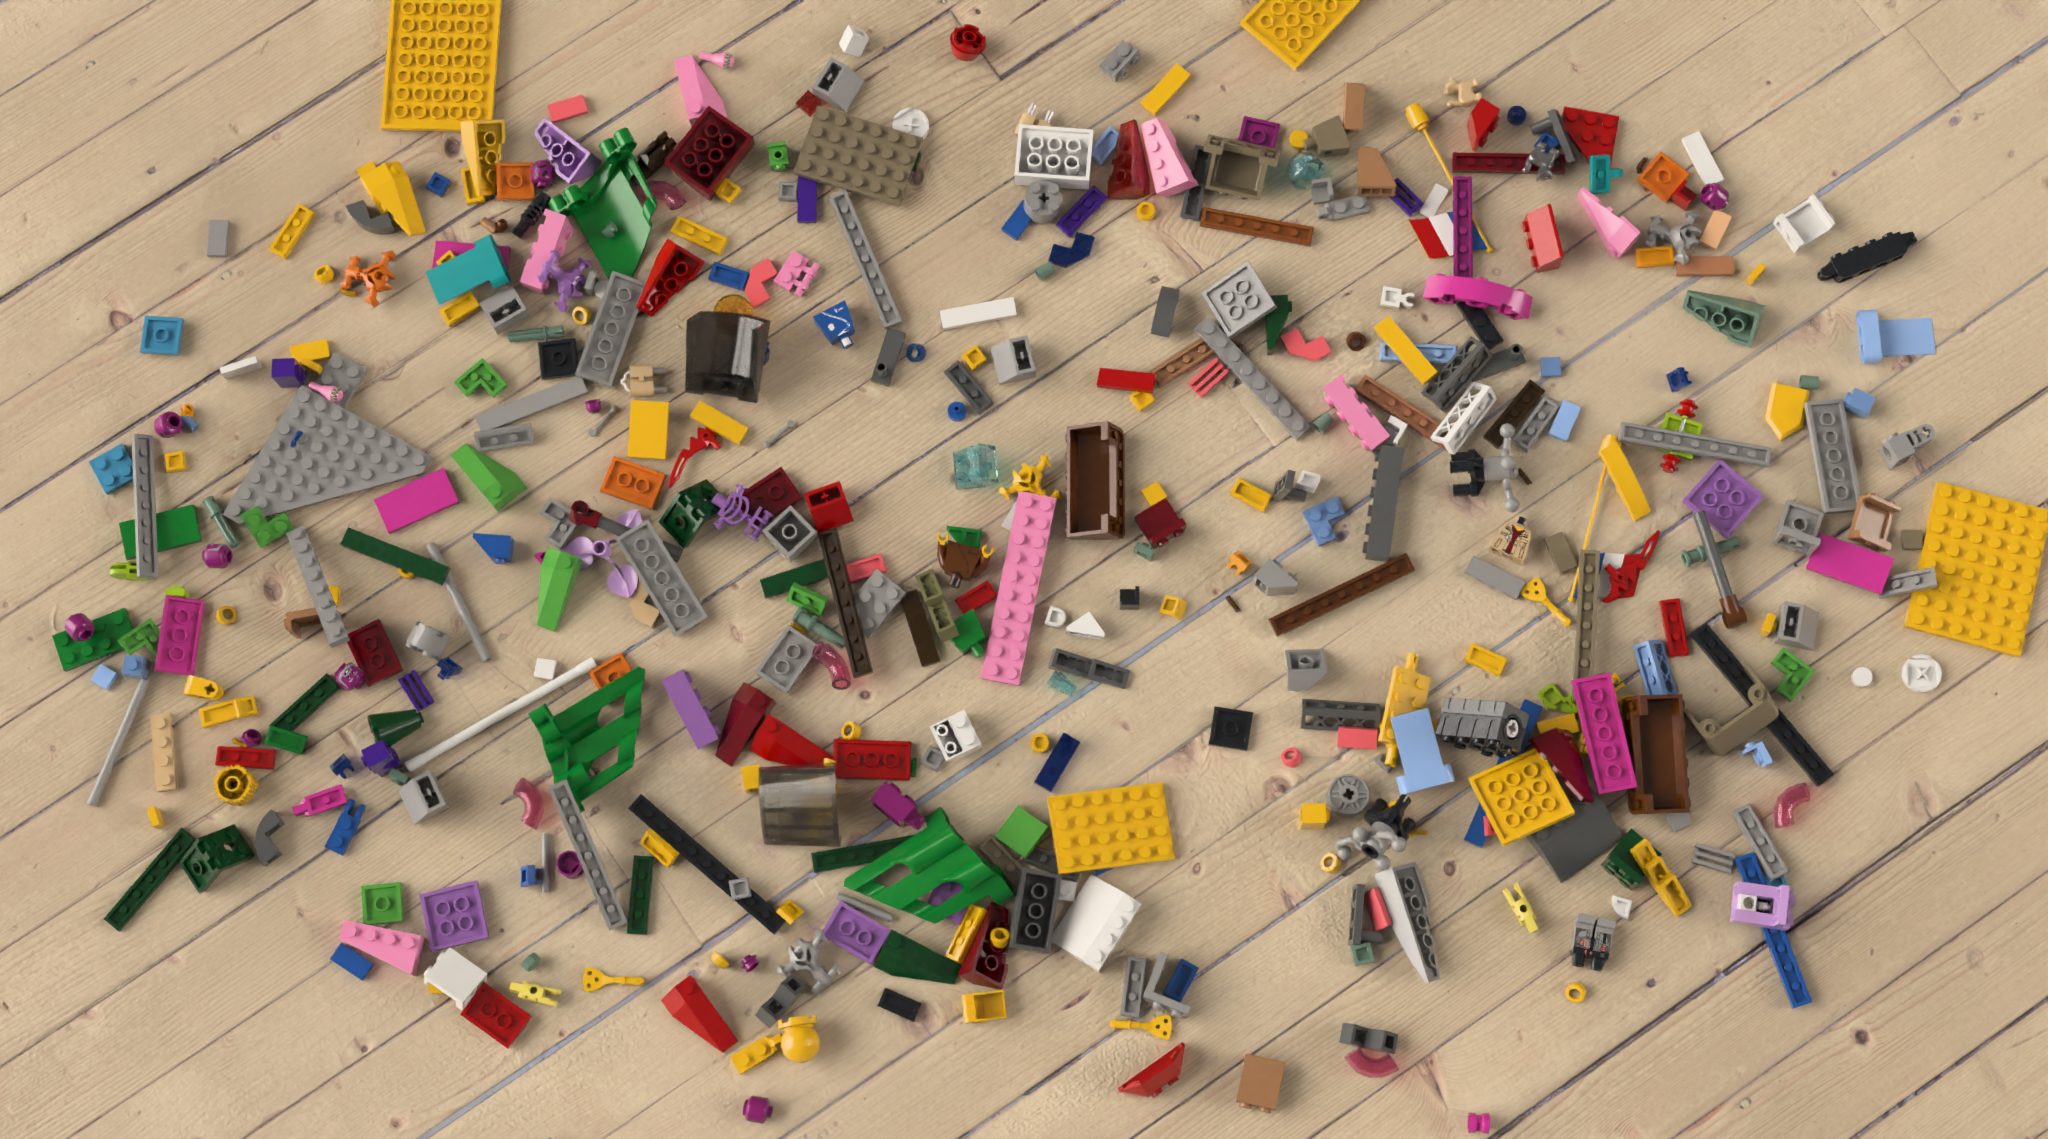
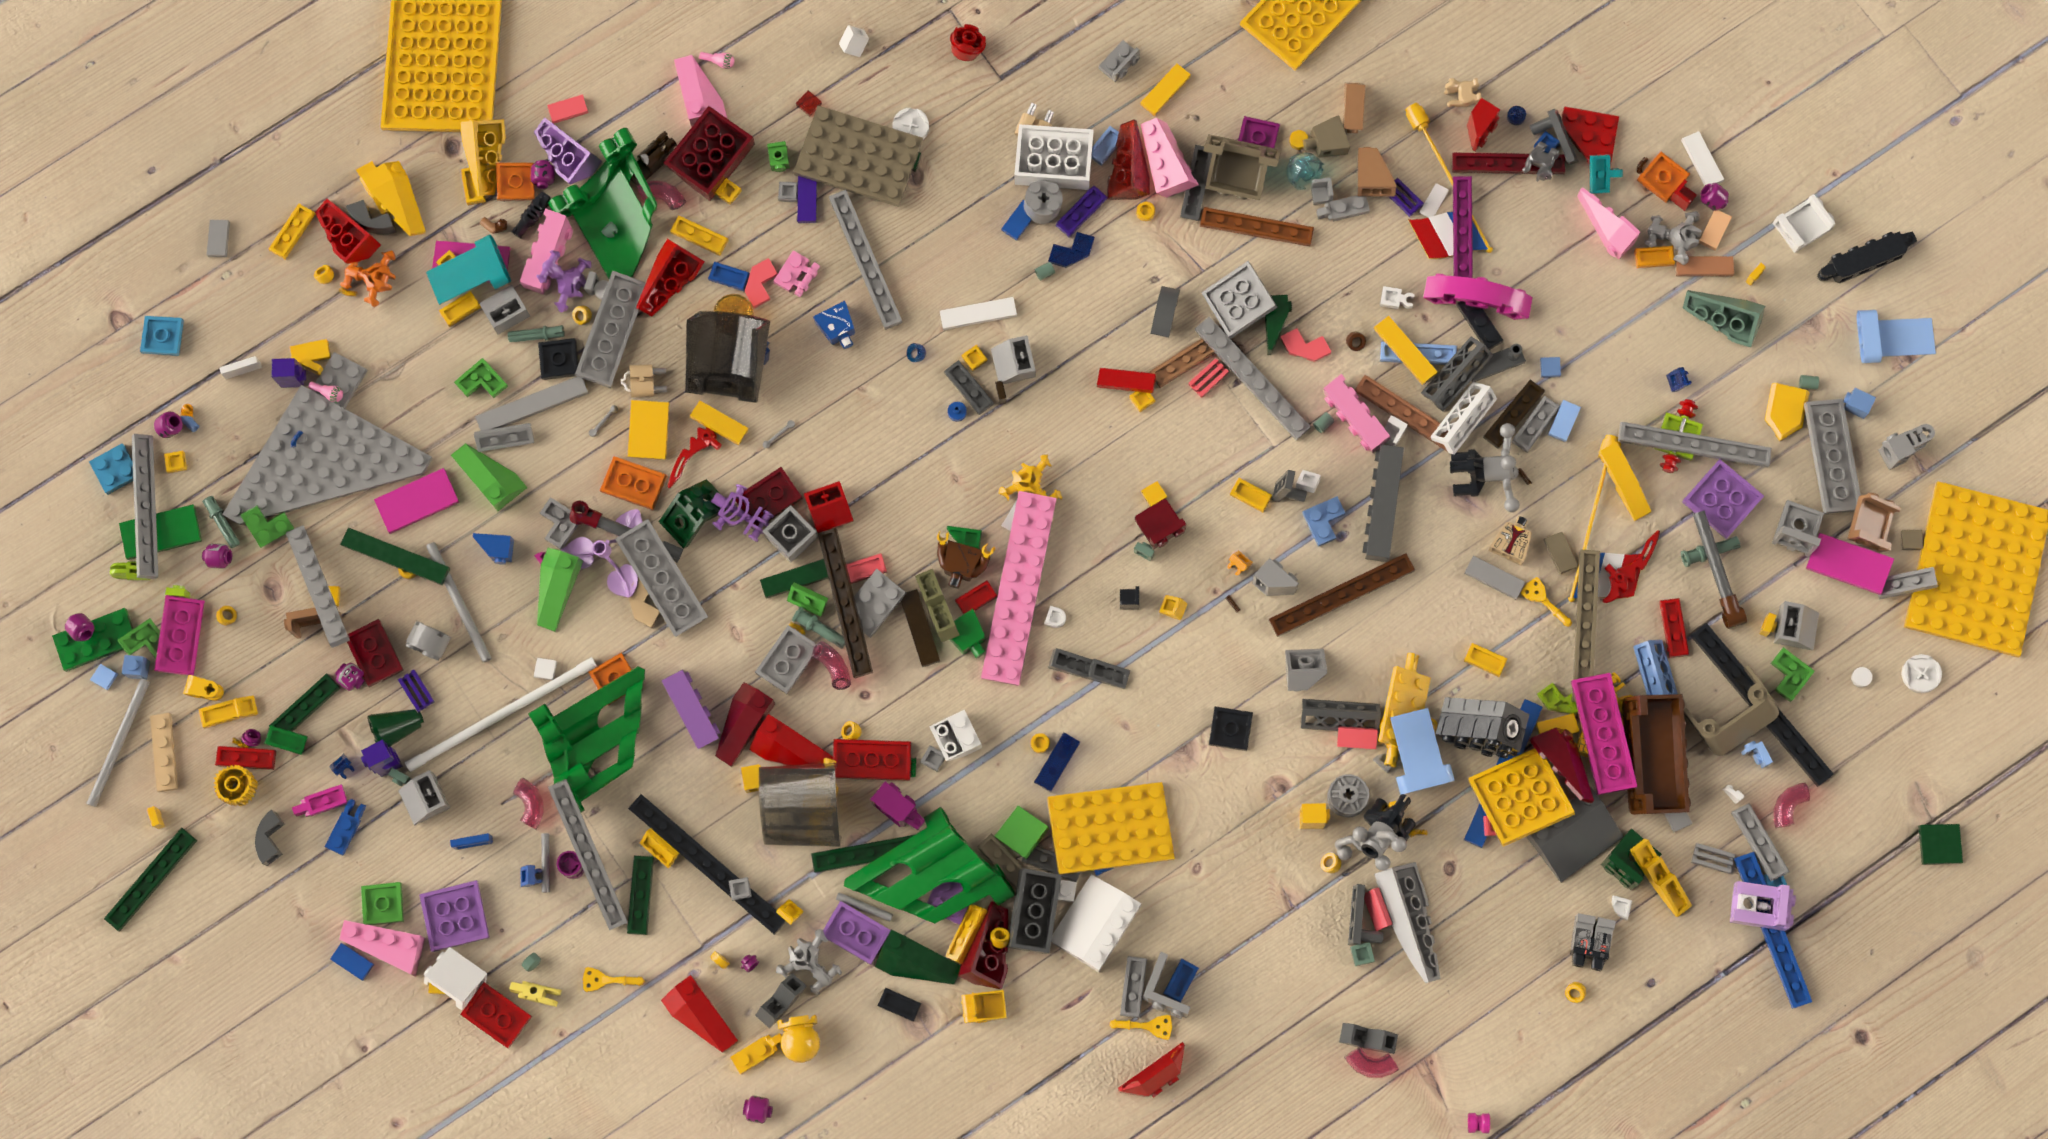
dark green bracket [179,824,255,894] -> none
blue tile [425,172,452,198] -> none
clear blue tile [437,657,463,680] -> none
magenta hinge [585,399,601,414] -> none
light grey slope [812,57,864,112] -> none
dark grey piece [871,328,906,387] -> none
clear light blue slope [953,443,999,490] -> none
clear light blue cone [1047,670,1077,696] -> none
reddish brown windscreen [1065,421,1125,540] -> none
white slope [1066,612,1105,641] -> none
medium nougat panel [1236,1054,1285,1113] -> none
coral piece [1281,747,1302,768] -> none
light yellow hinge [1502,882,1538,933] -> none
slope [1522,204,1564,273] -> none
none -> red wedge [315,199,381,264]
none -> blue tile [450,833,493,850]
none -> dark brown tile [995,381,1007,405]
none -> white tile [1722,785,1744,804]
none -> dark green tile [1918,824,1963,865]

